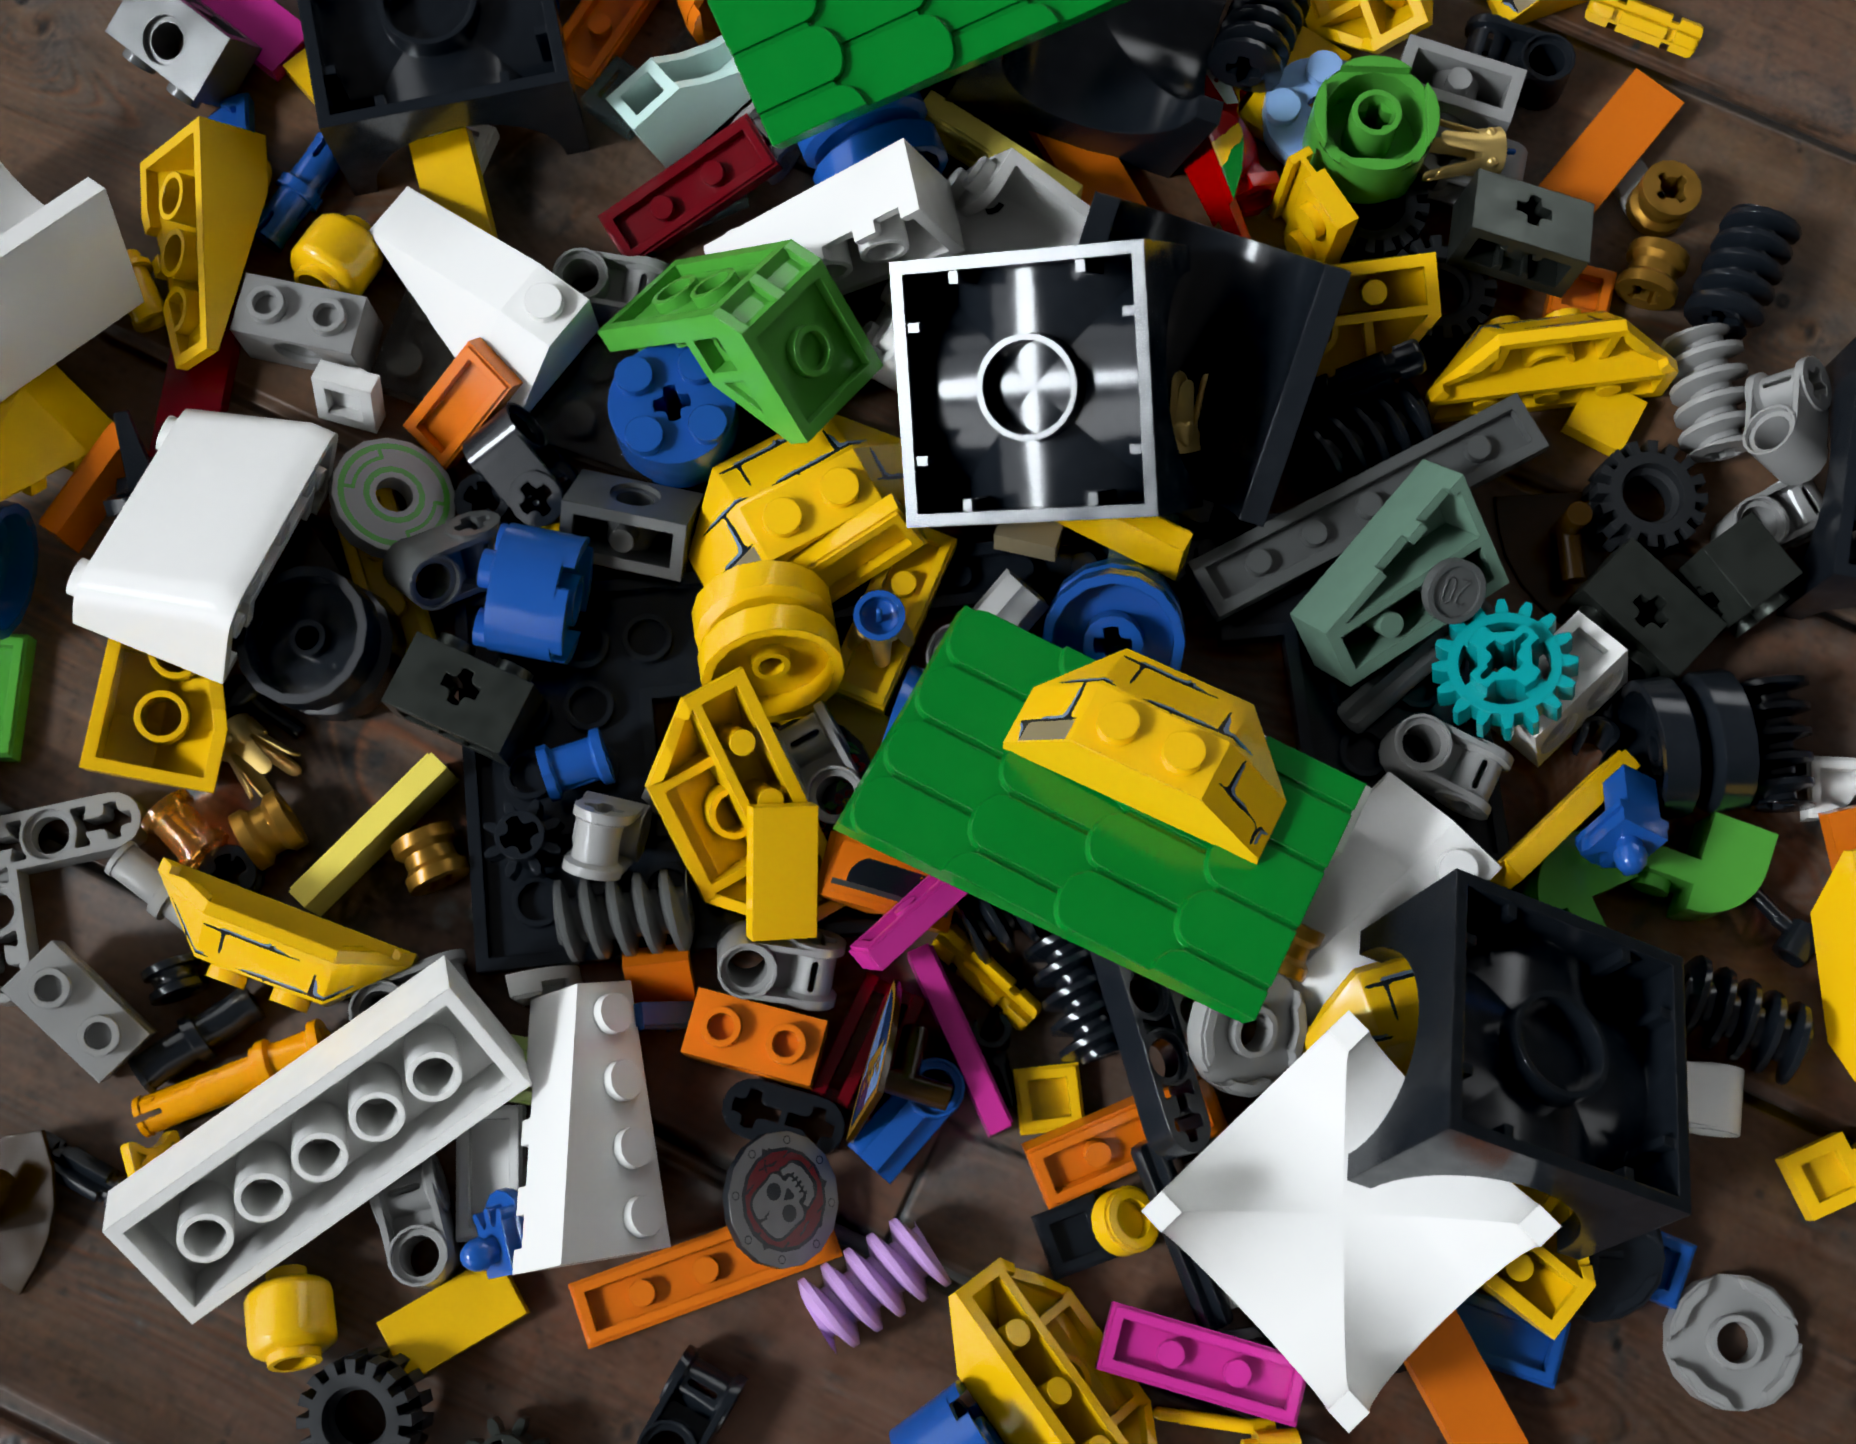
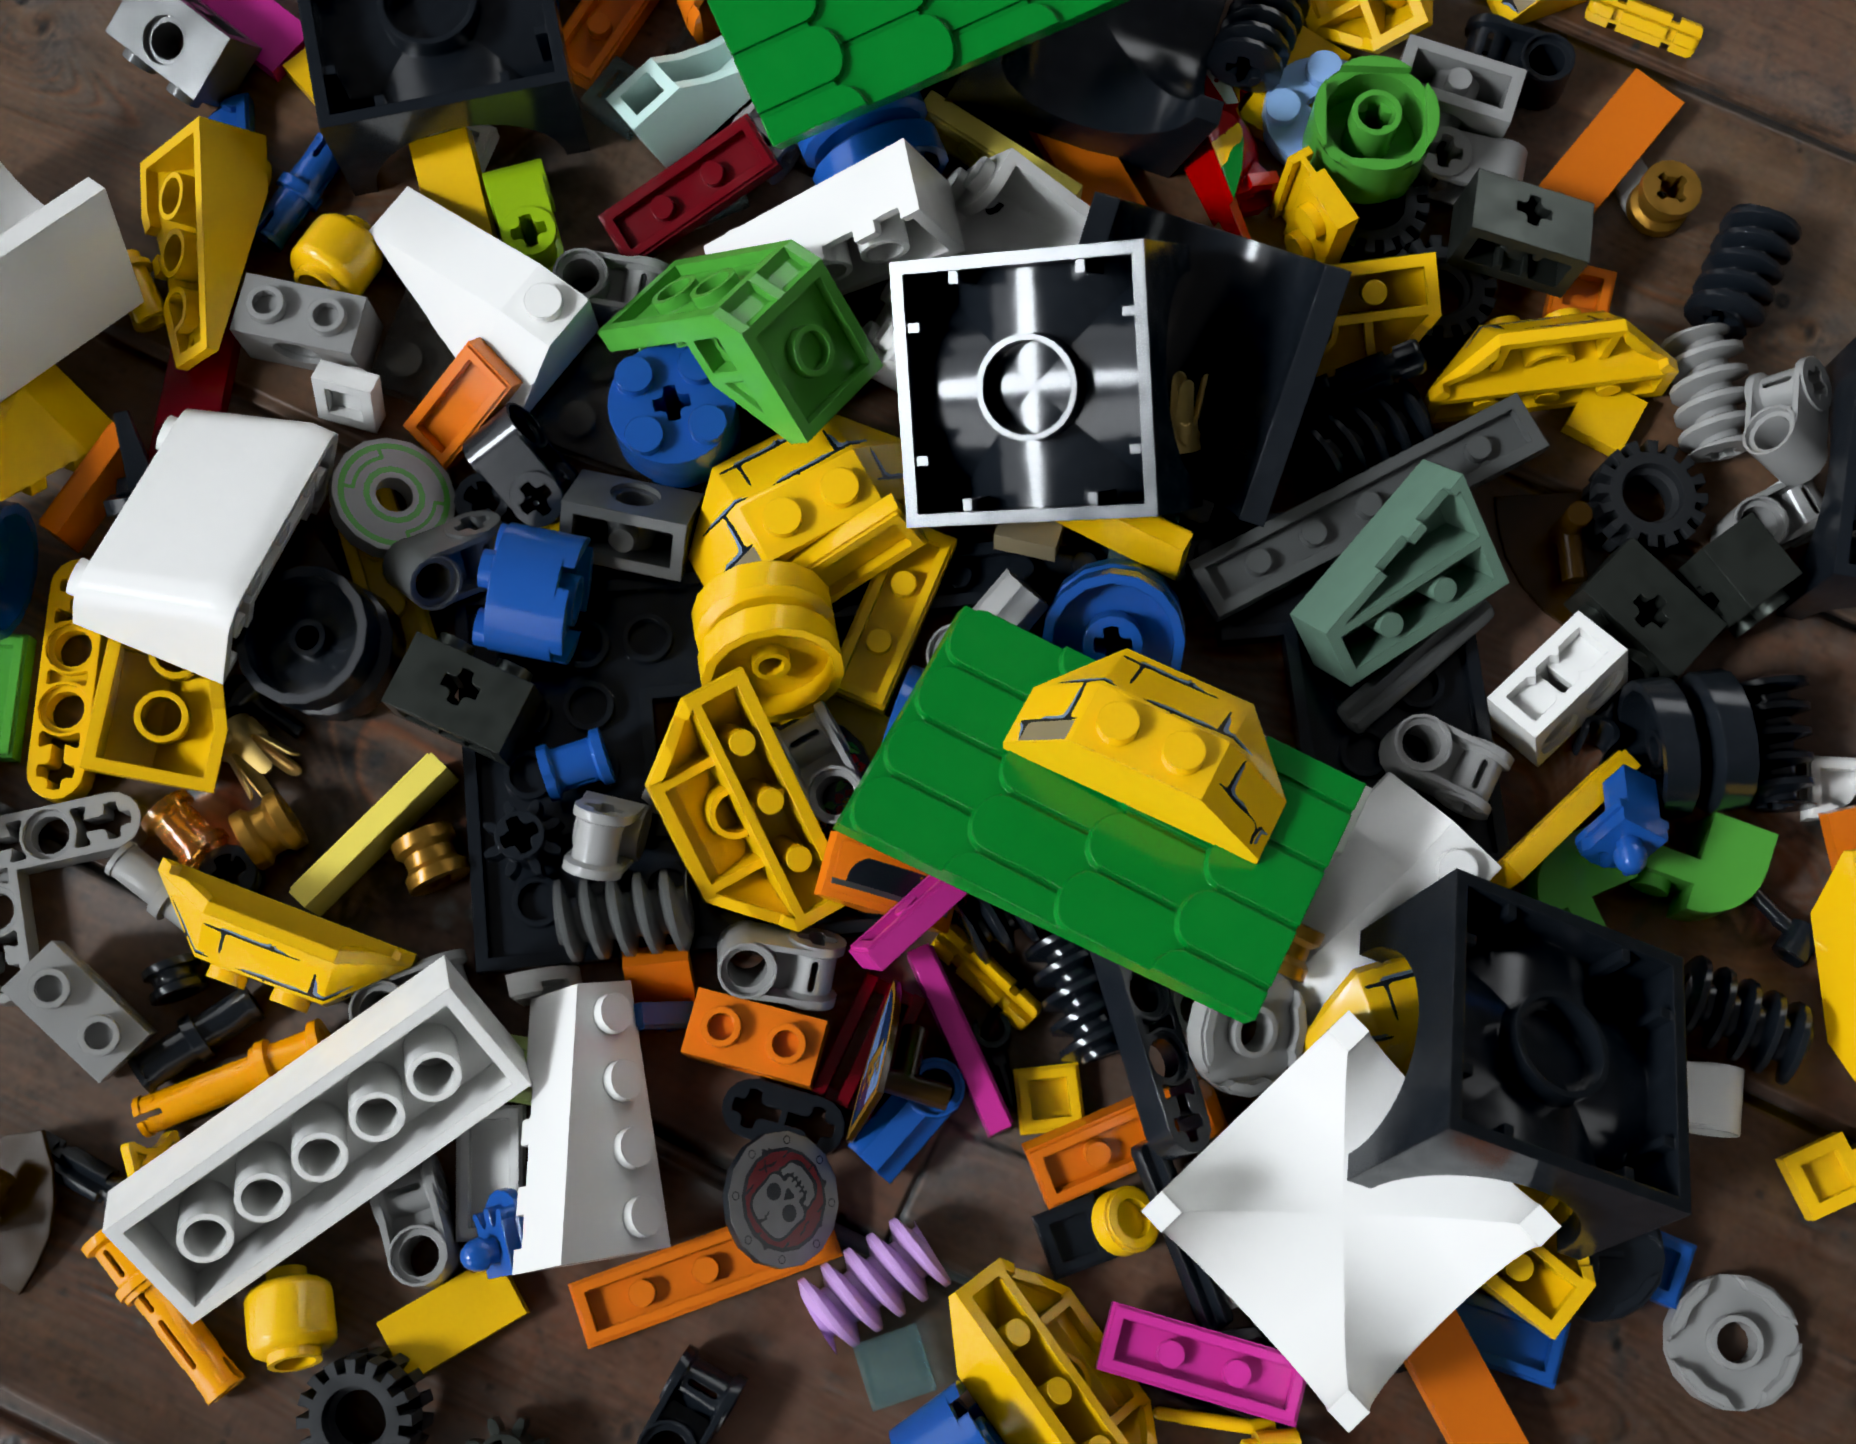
yellow tile [746,802,819,942] -> none
blue piece [847,590,914,668] -> none
pearl gold piece [1421,118,1516,181] -> none
dark grey piece [1421,557,1486,624] -> none
teal gear [1432,599,1579,741] -> none
pearl gold wheel [1615,236,1690,311] -> none
none -> yellow beam [27,559,108,803]
none -> light orange pin [81,1228,246,1406]
none -> lime piece [482,158,565,273]
none -> clear light blue tile [853,1323,937,1412]

